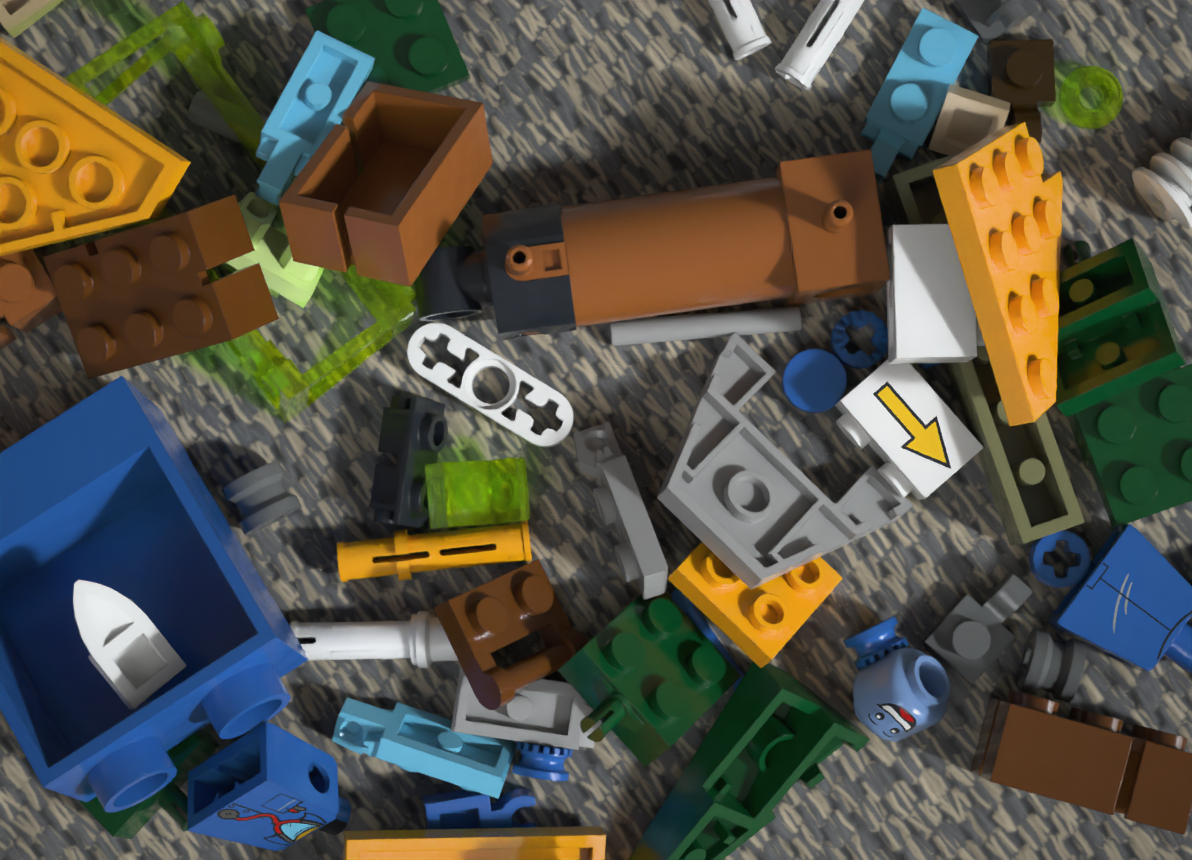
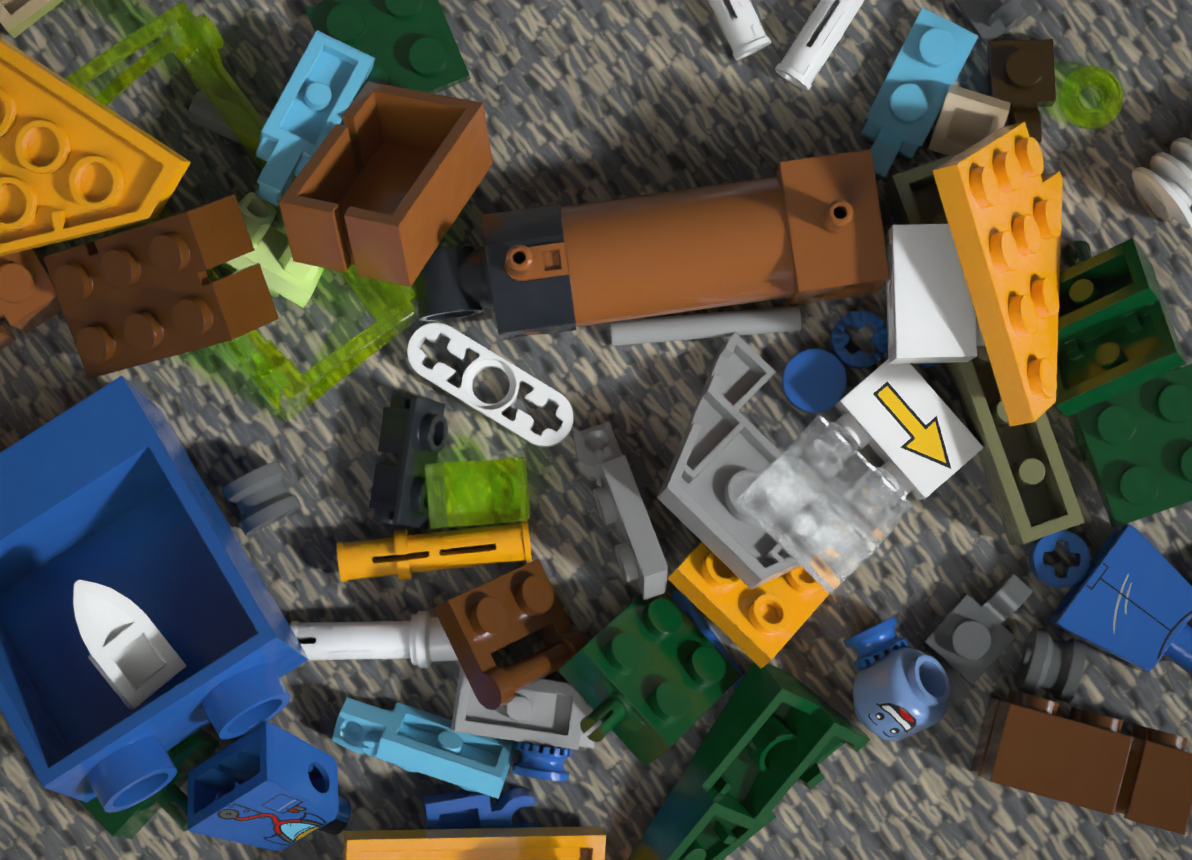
none -> clear bracket [736,415,910,594]

